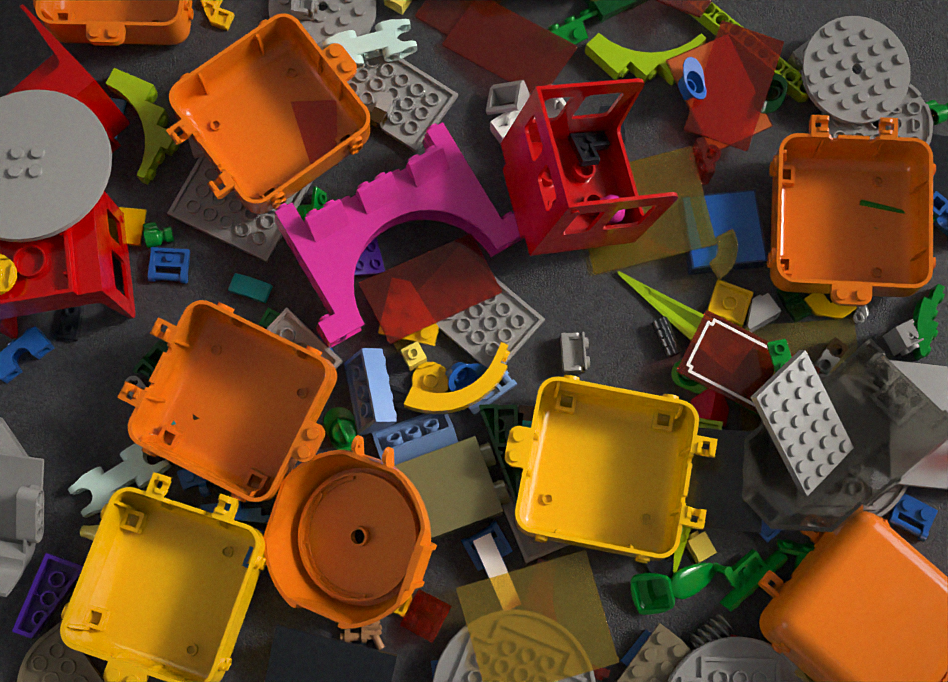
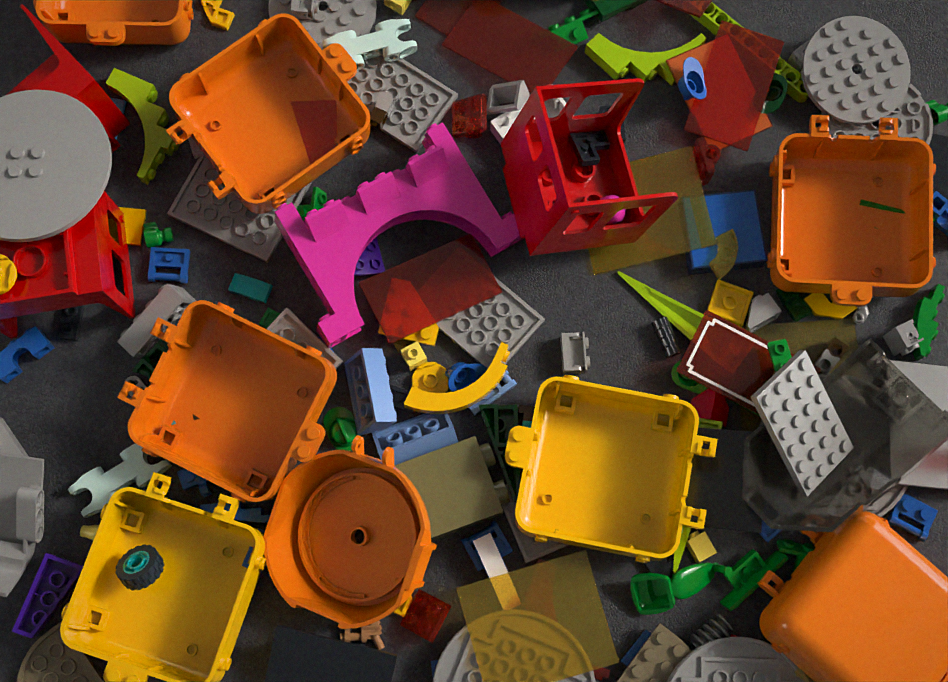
none -> black wheel [115,544,164,591]
none -> light grey wedge [117,284,196,358]
none -> clear red plate [452,93,487,138]

